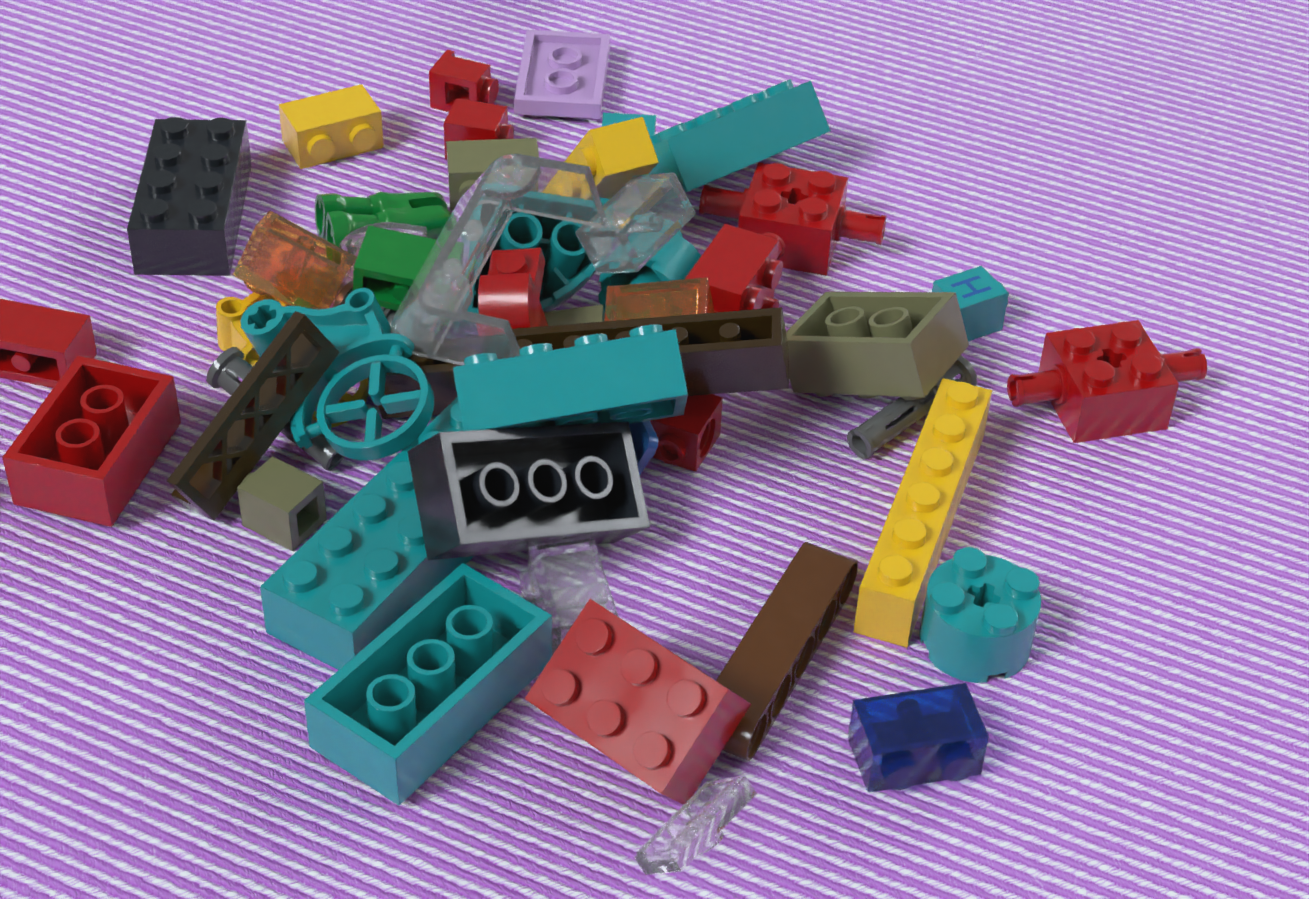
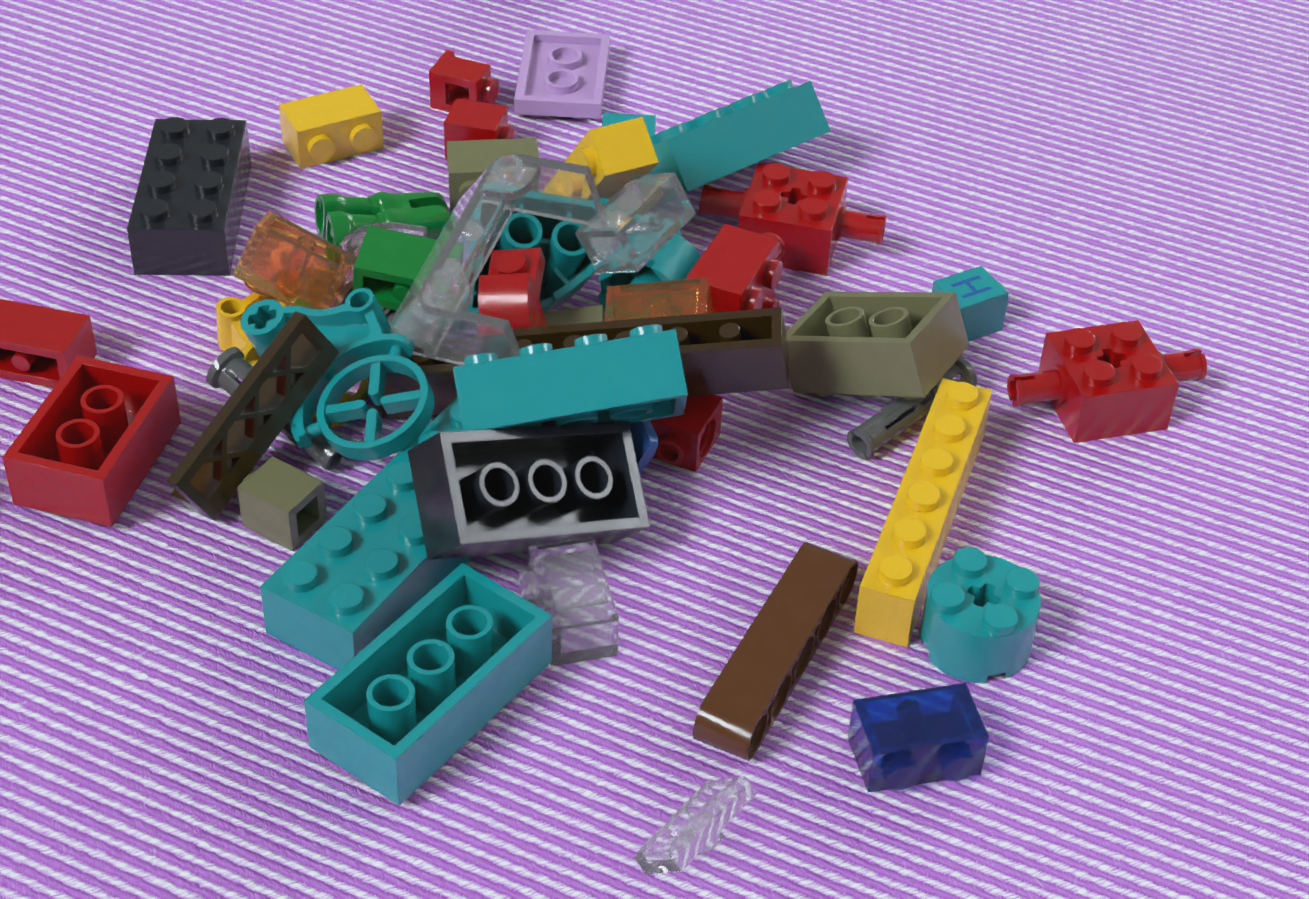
brick [524,599,751,806] -> none

